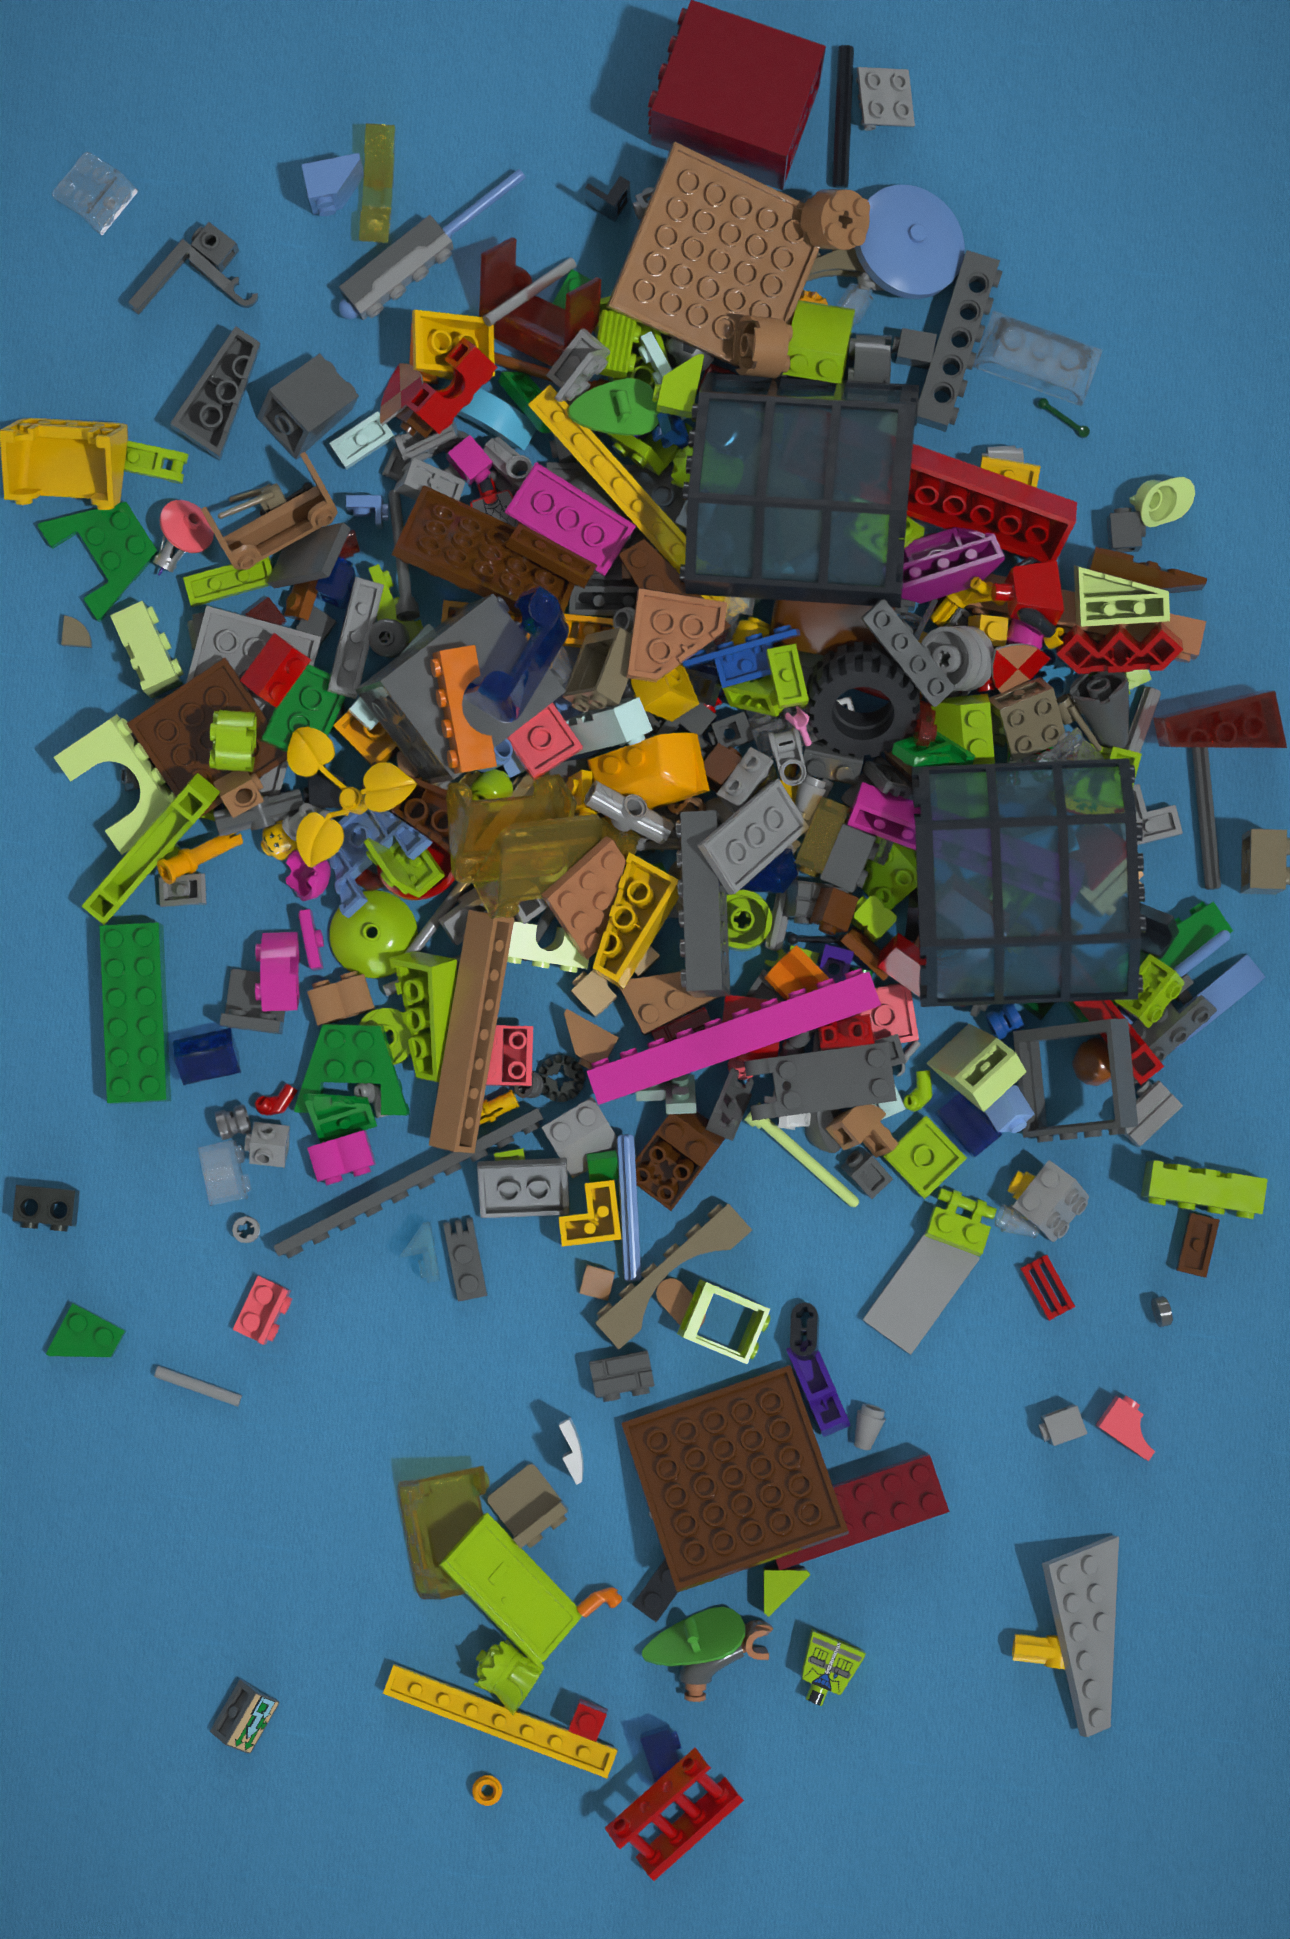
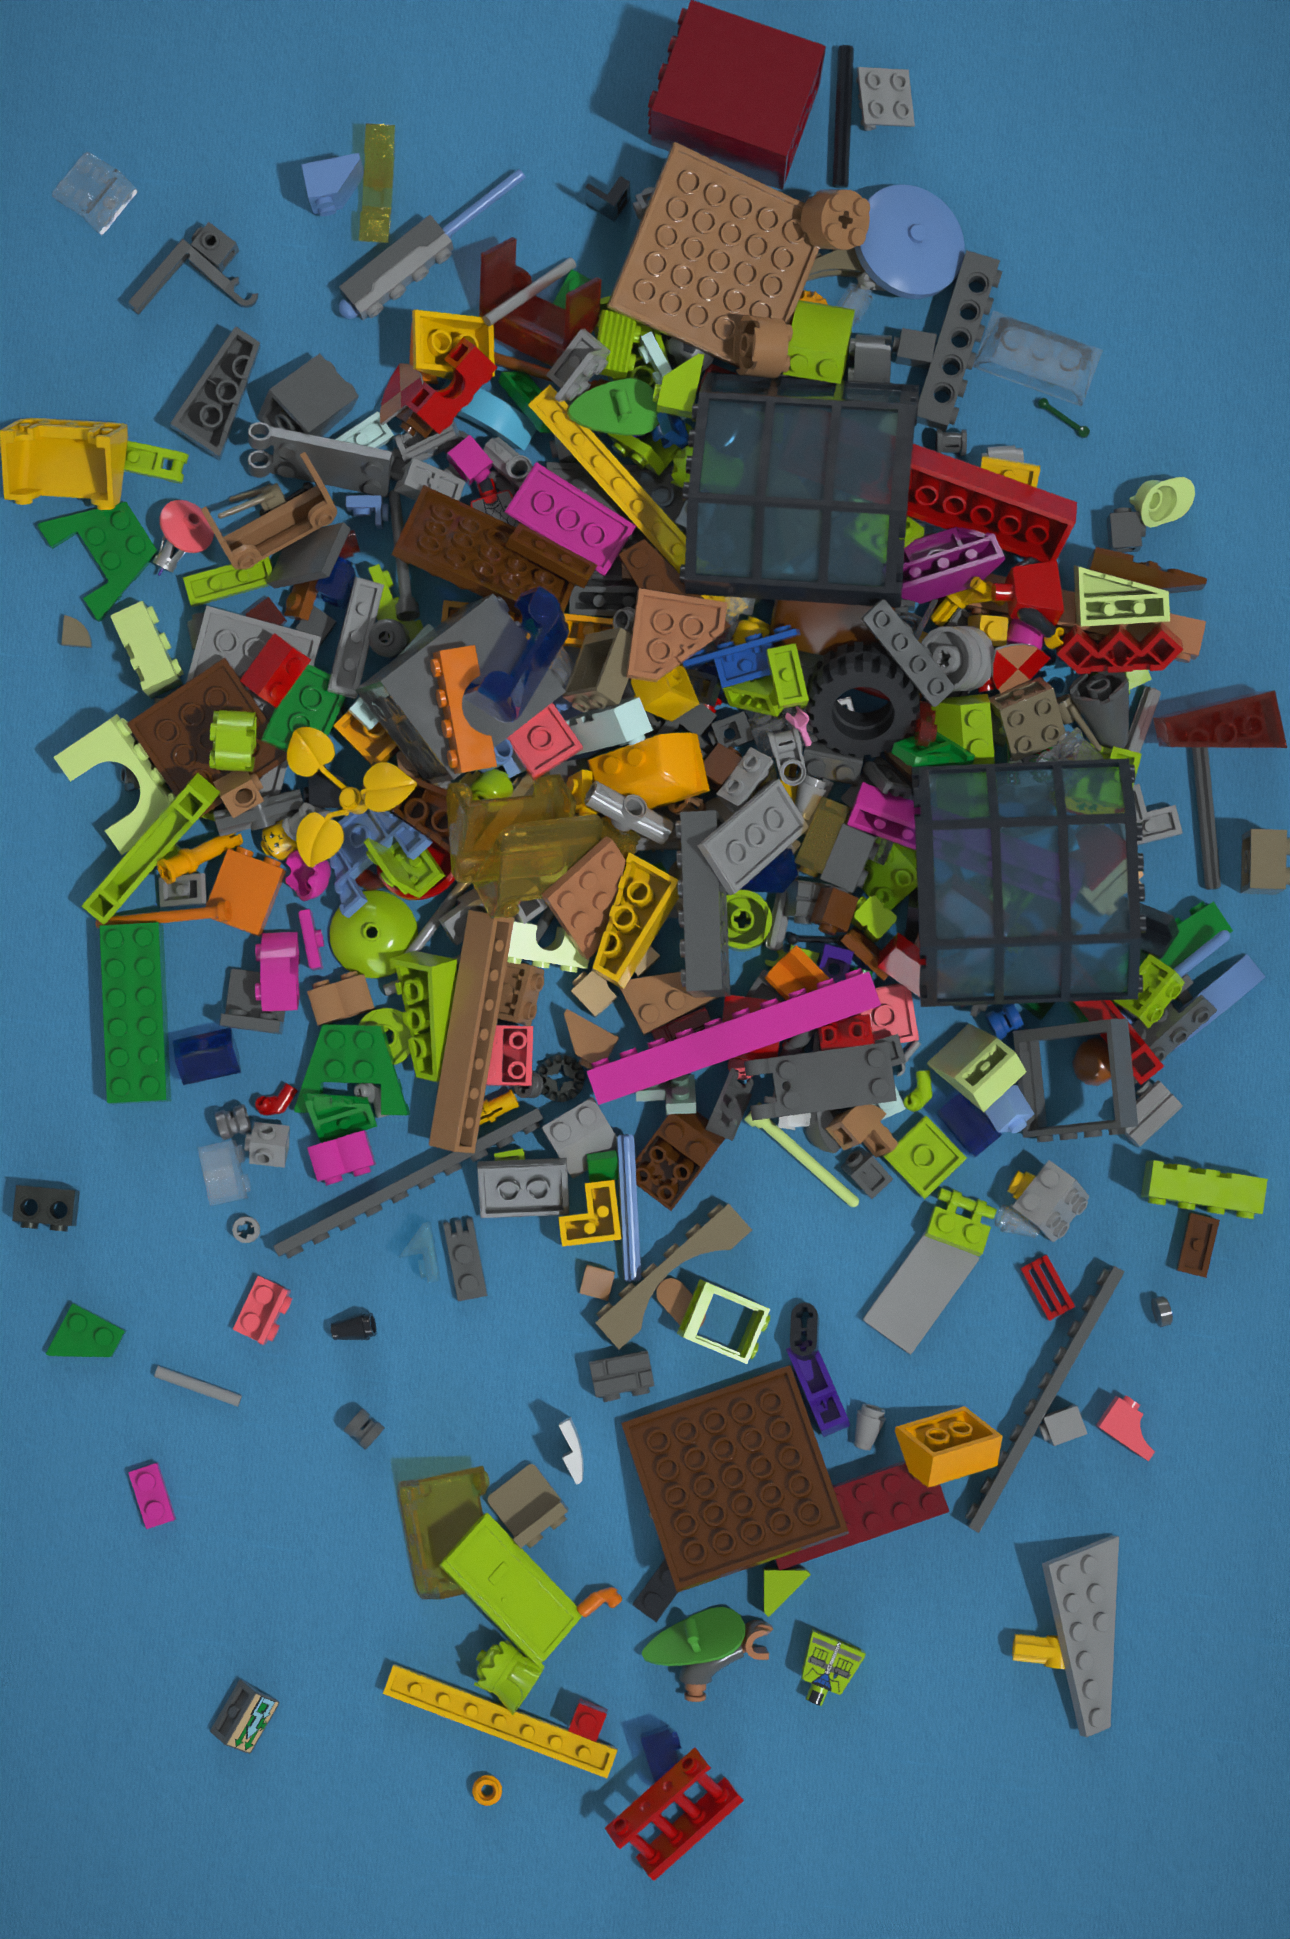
none -> orange bar [95,900,232,929]
none -> dark pink plate [128,1462,176,1529]
none -> orange brick [206,846,286,937]
none -> dark grey hinge [248,422,392,497]
none -> black cone [331,1311,377,1340]
none -> dark grey wheel [343,1408,385,1450]
none -> medium nougat bracket [498,962,545,1026]
none -> light orange slope [895,1406,1003,1488]
none -> dark grey bush [936,429,967,456]
none -> dark grey plate [965,1266,1125,1533]

